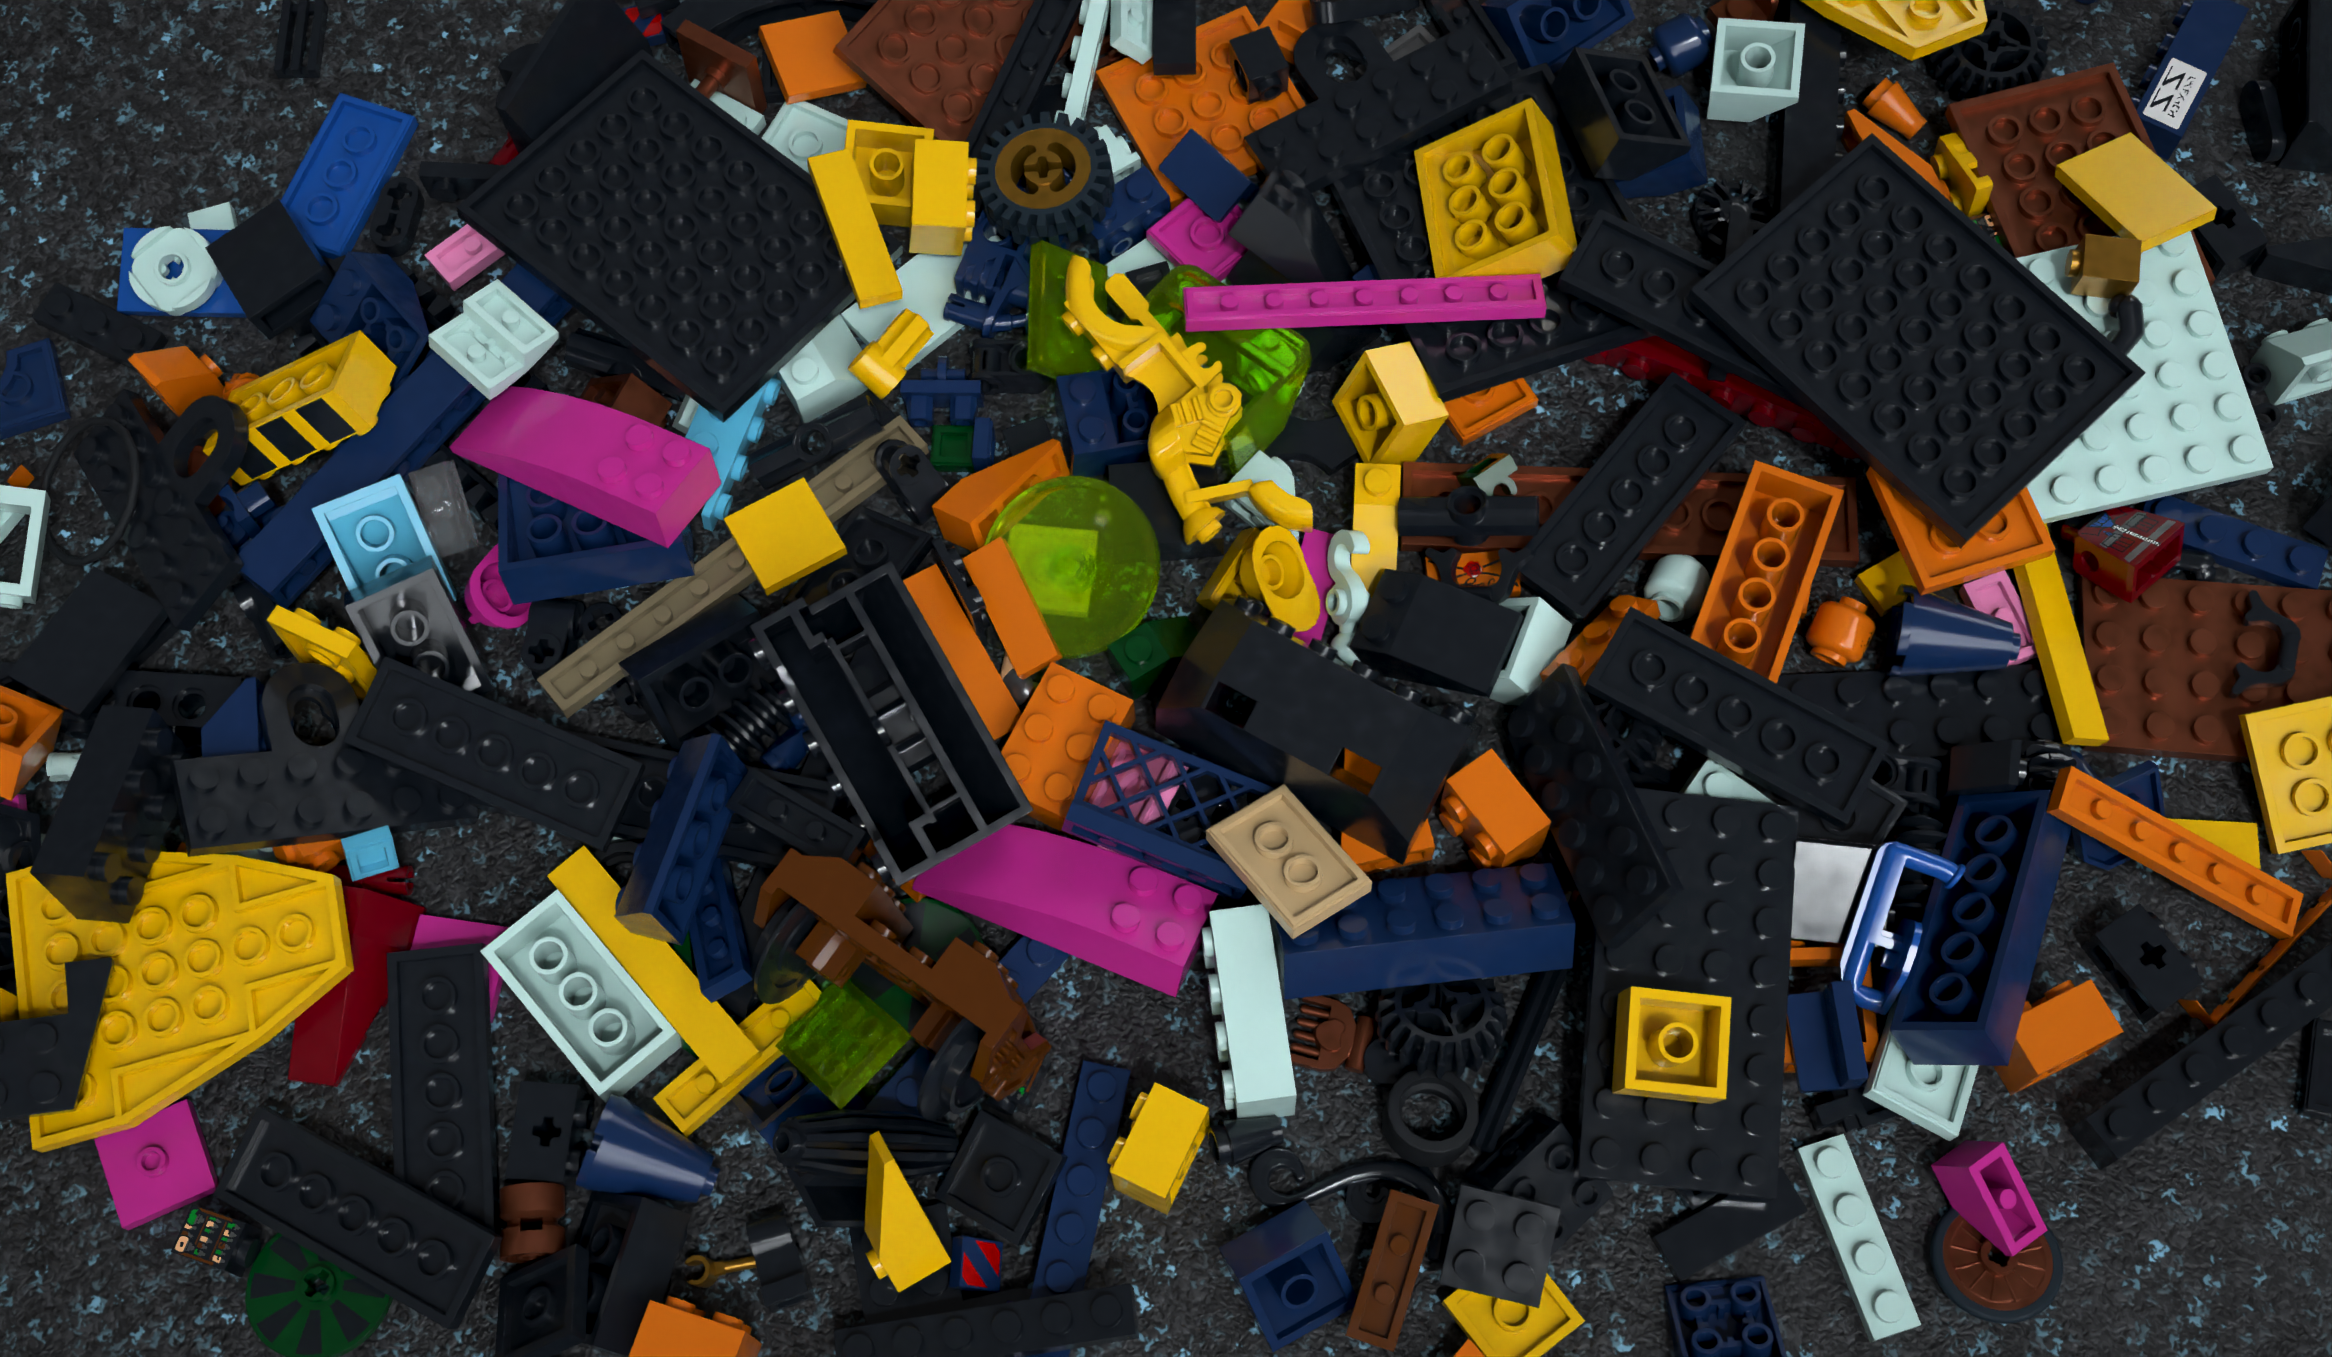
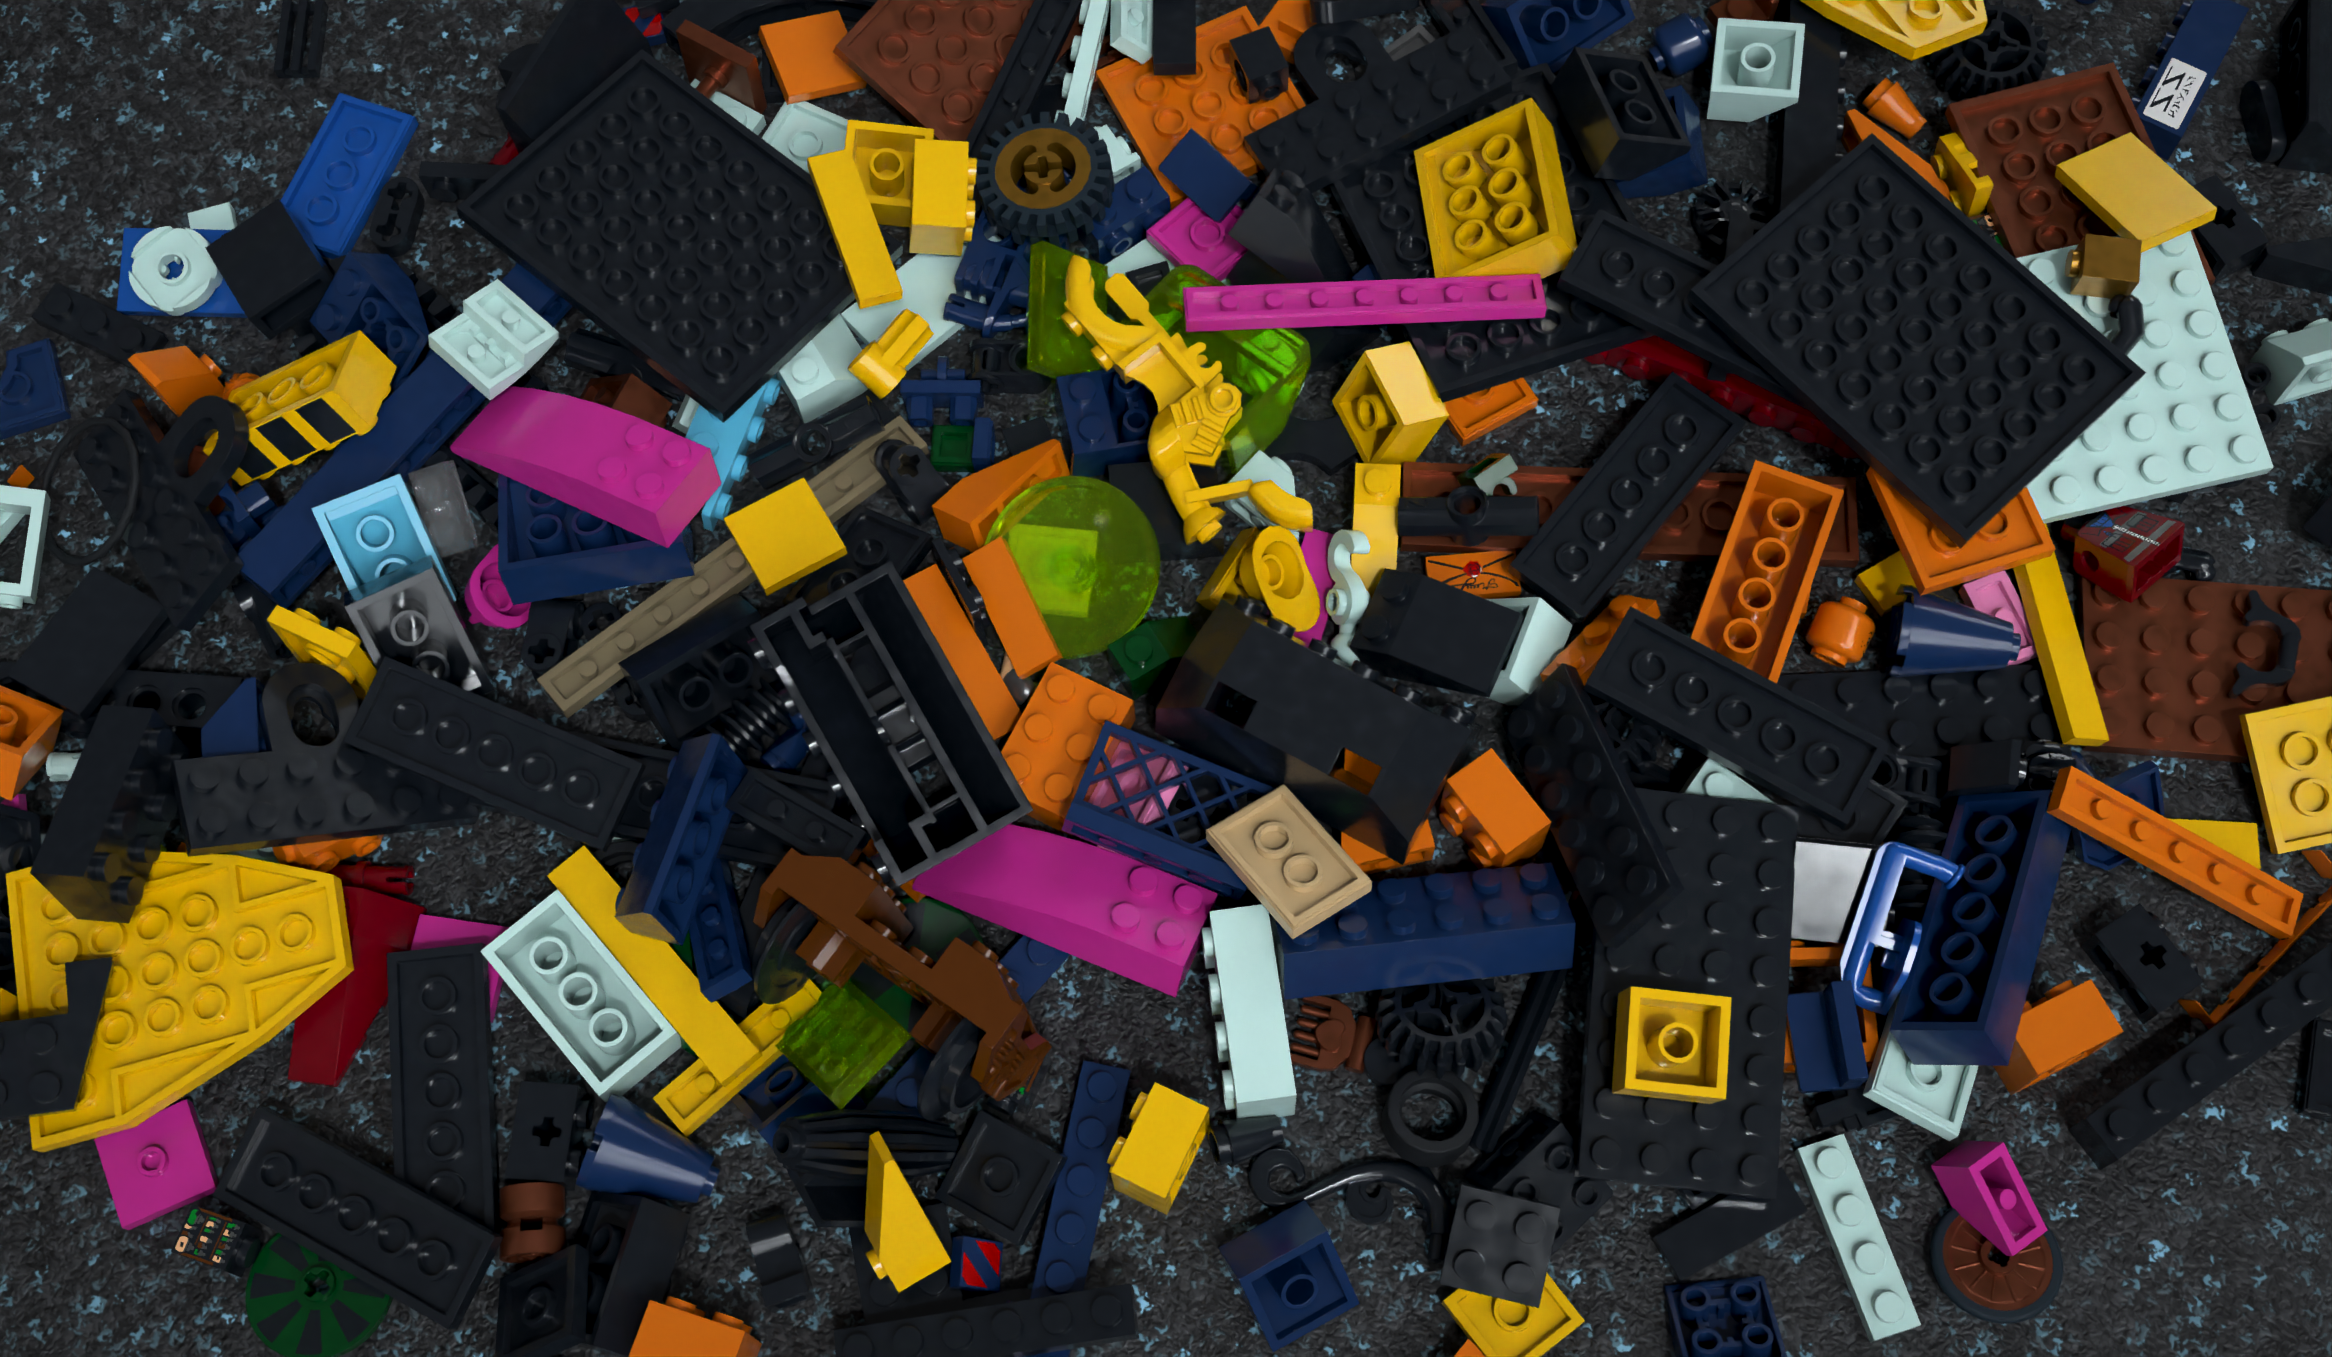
medium azure tile [341,825,399,882] -> none
bright pink plate [425,224,505,291] -> none
pearl gold hand [685,1255,757,1288] -> none
reddish brown plate [1345,1189,1439,1352] -> none
black helmet [1425,548,1535,604] -> none
light aqua head [1644,554,1711,622] -> none
dark blue plate [2140,496,2329,589] -> none

